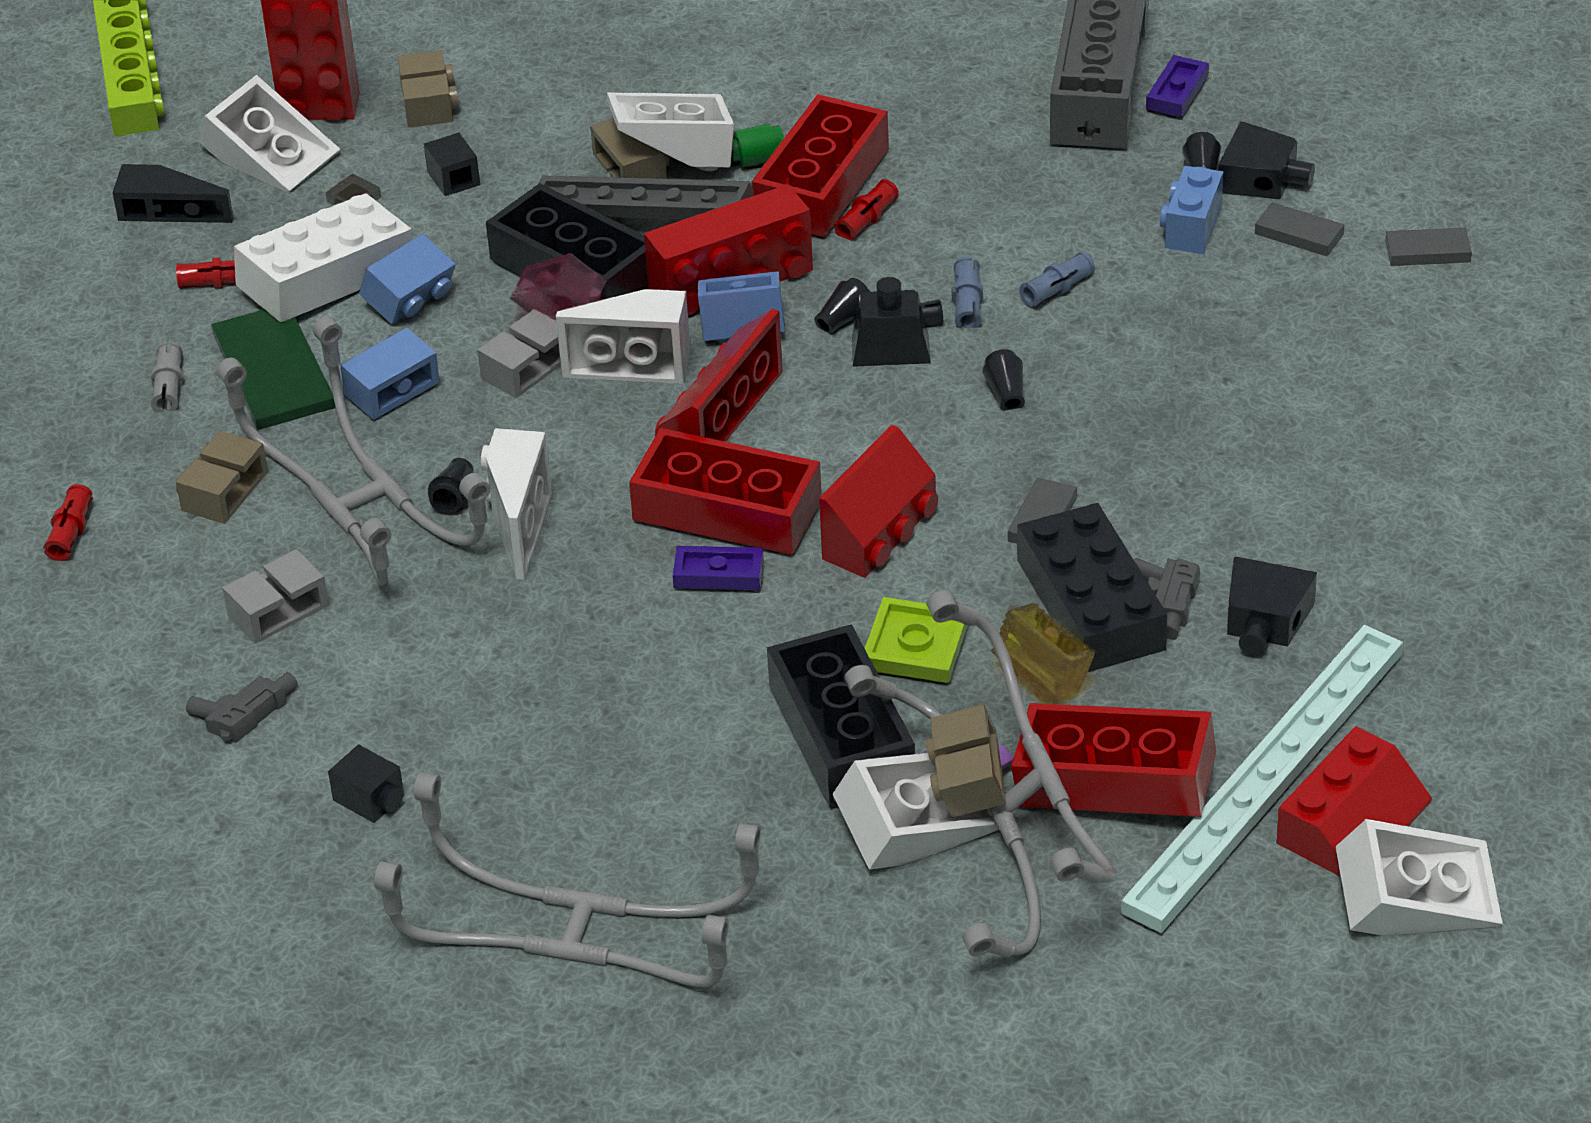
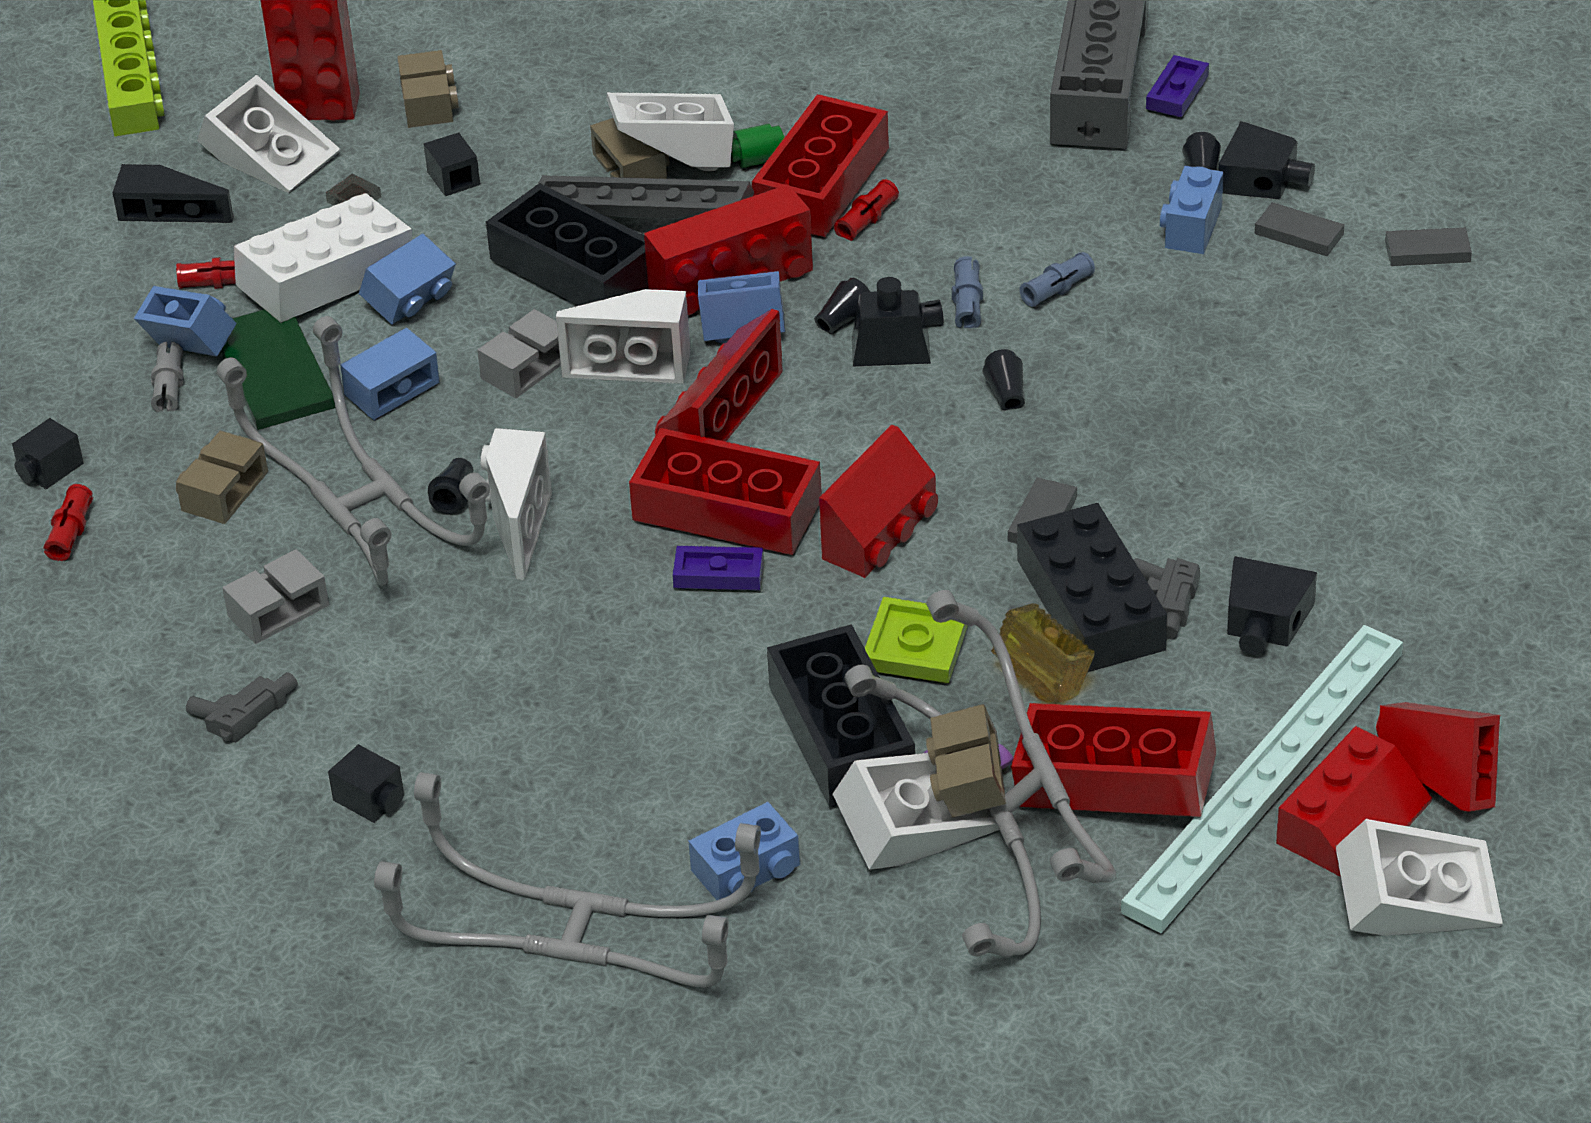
clear pink brick [510,253,606,321] -> none
none -> black brick [12,418,84,489]
none -> medium blue brick [134,286,237,356]
none -> medium blue brick [688,802,800,900]
none -> red slope [1376,702,1500,812]

